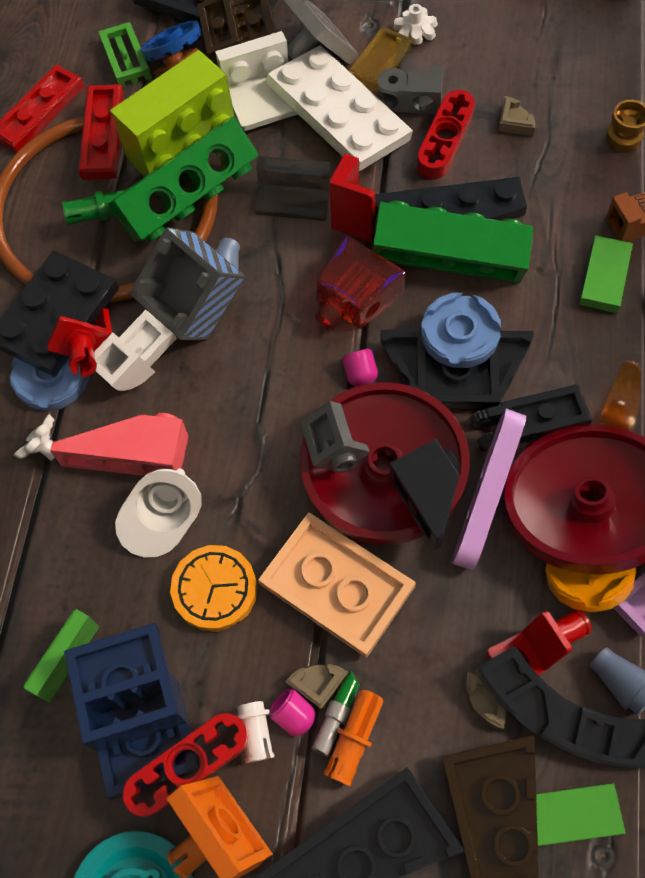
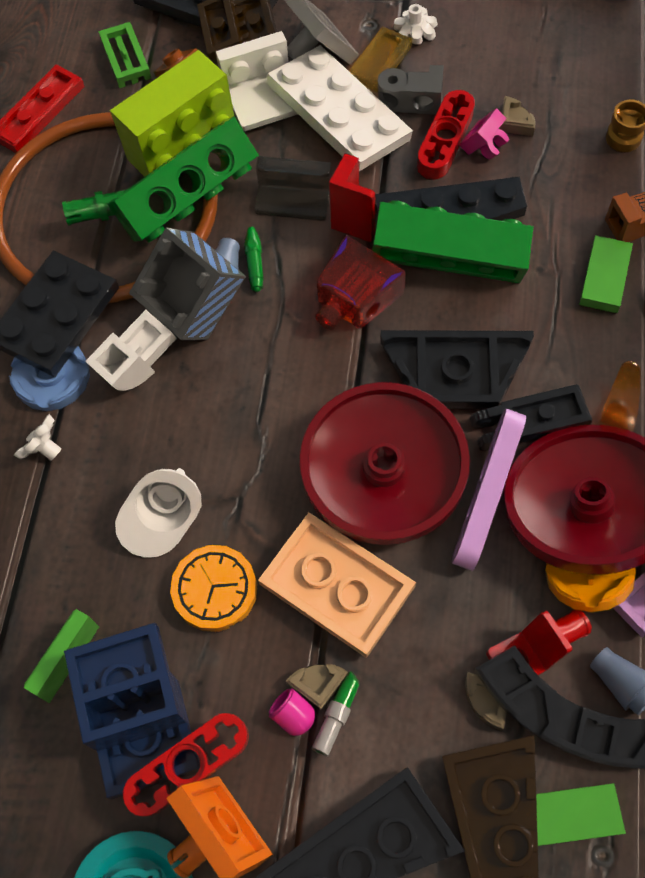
red bracket [47,308,112,377] -> none
coral slope [50,413,188,476] -> none
red tile [78,84,124,180] -> none
blue wheel [140,20,202,61] -> none
white pin [236,701,275,764] -> none
dark grey bracket [300,401,370,473] -> none
orange axle [323,690,383,787] -> none
dark pink piece [342,348,378,387] -> none
black slope [389,439,461,551] -> none
medium blue tile [421,293,501,368] -> none
none -> green piece [244,227,264,292]
none -> dark pink tile [459,108,509,160]

